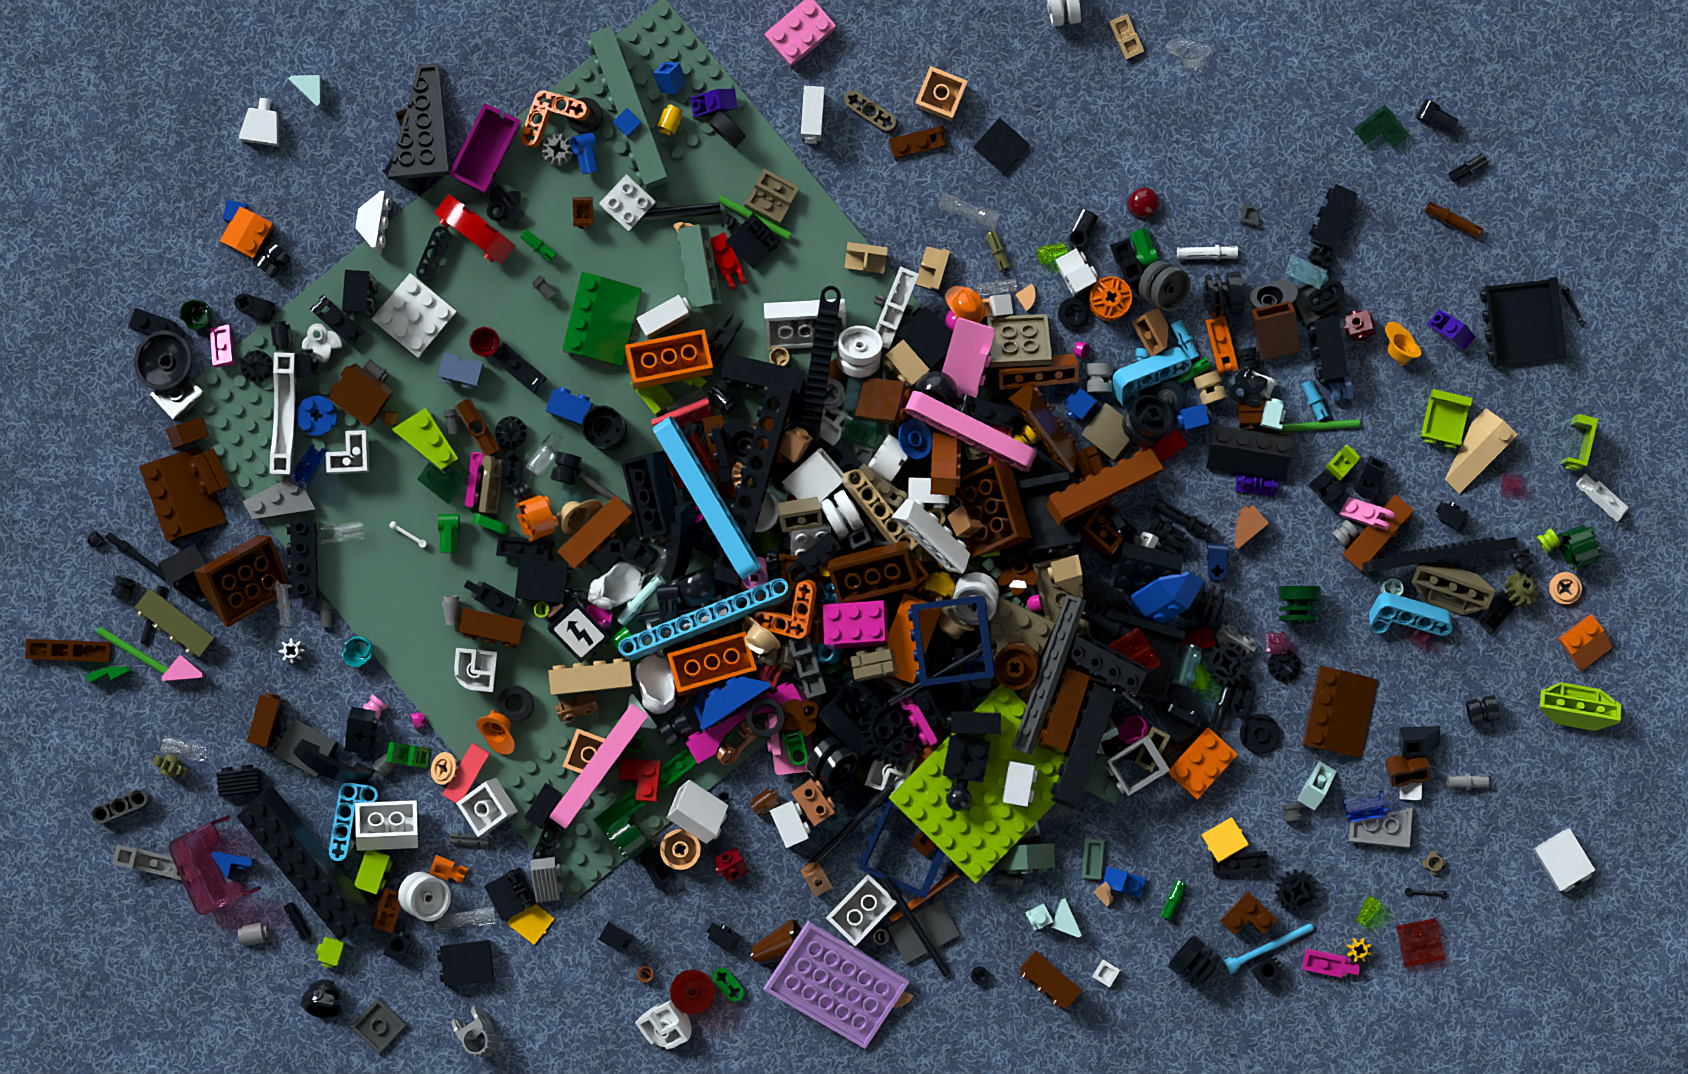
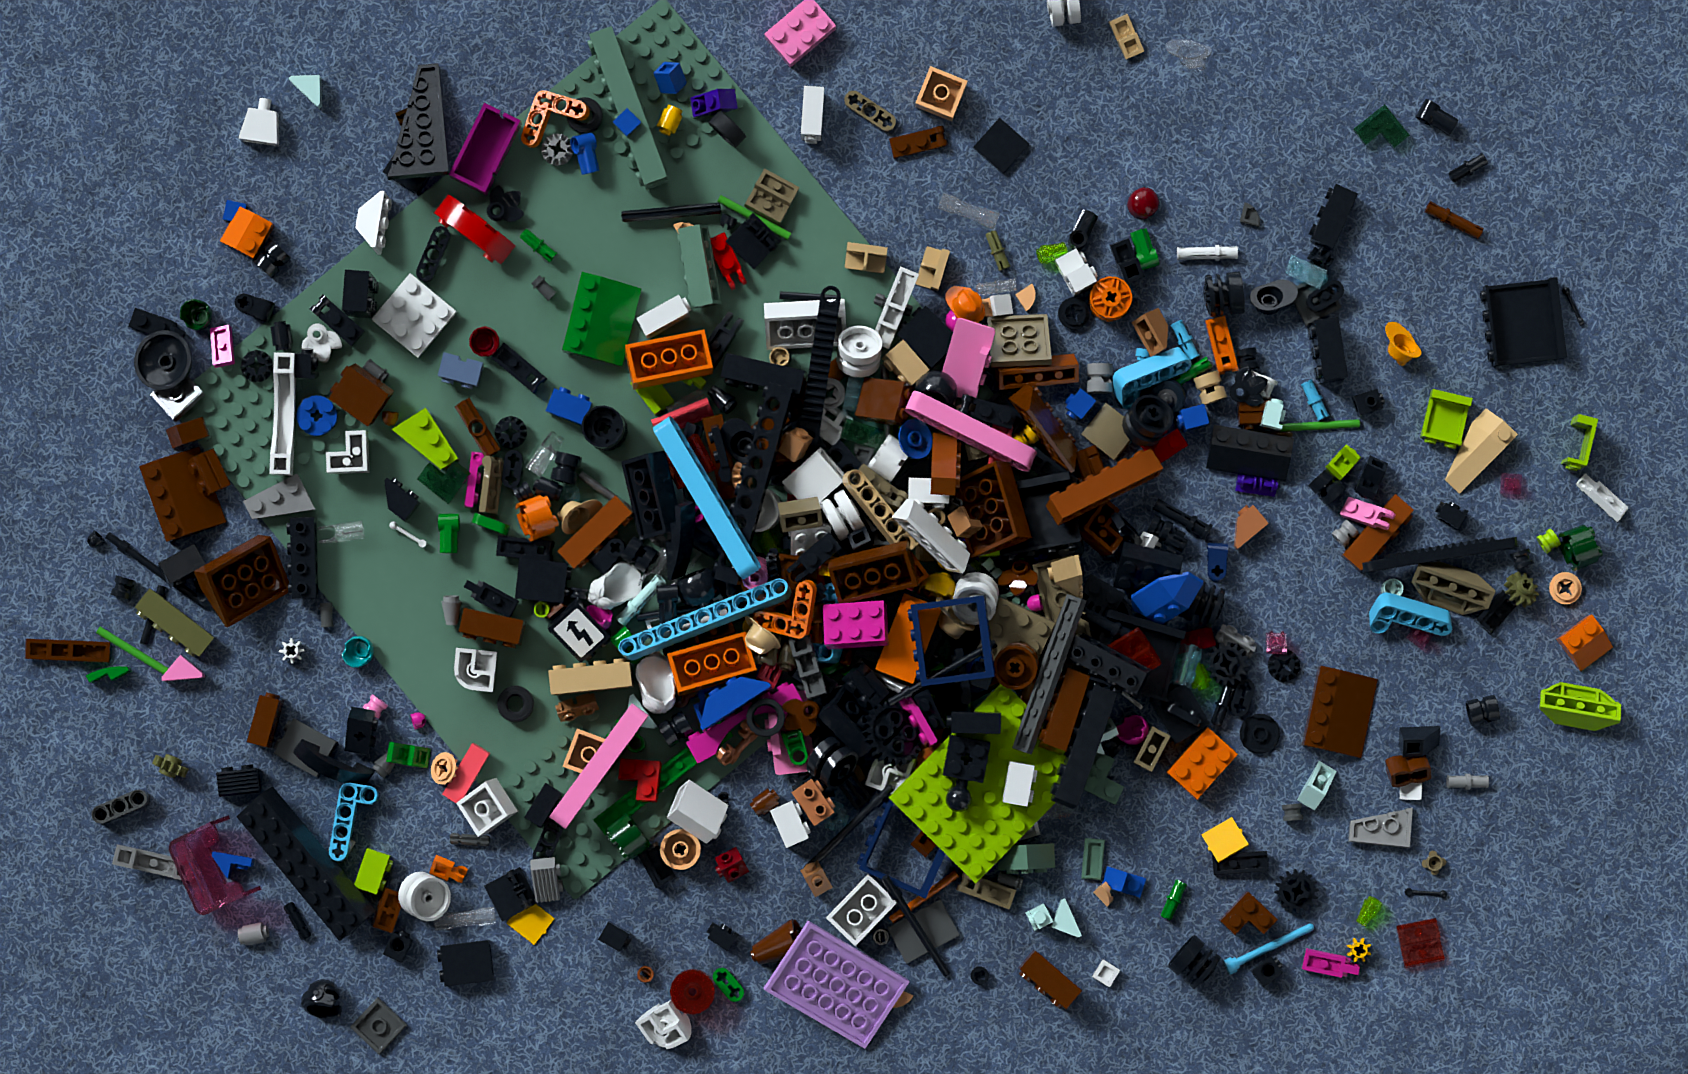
clear piece [160,735,207,762] -> none
clear pin [275,584,293,626] -> none
clear blue hinge [289,444,327,491] -> none
lime brick [316,936,346,969] -> none
white brick [355,801,418,851] -> none
dark grey pin [443,409,460,435] -> none
light grey piece [451,1005,501,1058] -> none
orange piece [477,710,515,754] -> none
reddish brown bracket [573,197,594,229] -> none
white hinge [599,174,656,231] -> none
dark tan brick [851,646,898,682] -> none
dark pink hinge [1072,341,1090,359] -> none
light grey window [1105,735,1170,796] -> none
dark grey wheel [1139,261,1190,312] -> none
reddish brown brick [1251,301,1301,360] -> none
dark green wheel [1279,586,1321,625] -> none
medium blue wheel [1330,379,1353,401] -> none
clear blue hinge [1342,790,1387,822] -> none
dark red brick [1344,310,1377,341] -> none
dark purple slope [1427,309,1476,352] -> none
white brick [1532,828,1595,892] -> none
none -> black slope [384,477,421,522]
none -> black brick [532,476,564,502]
none -> black bar [779,291,837,301]
none -> dark tan plate [956,872,1016,909]
none -> black brick [1352,389,1385,416]

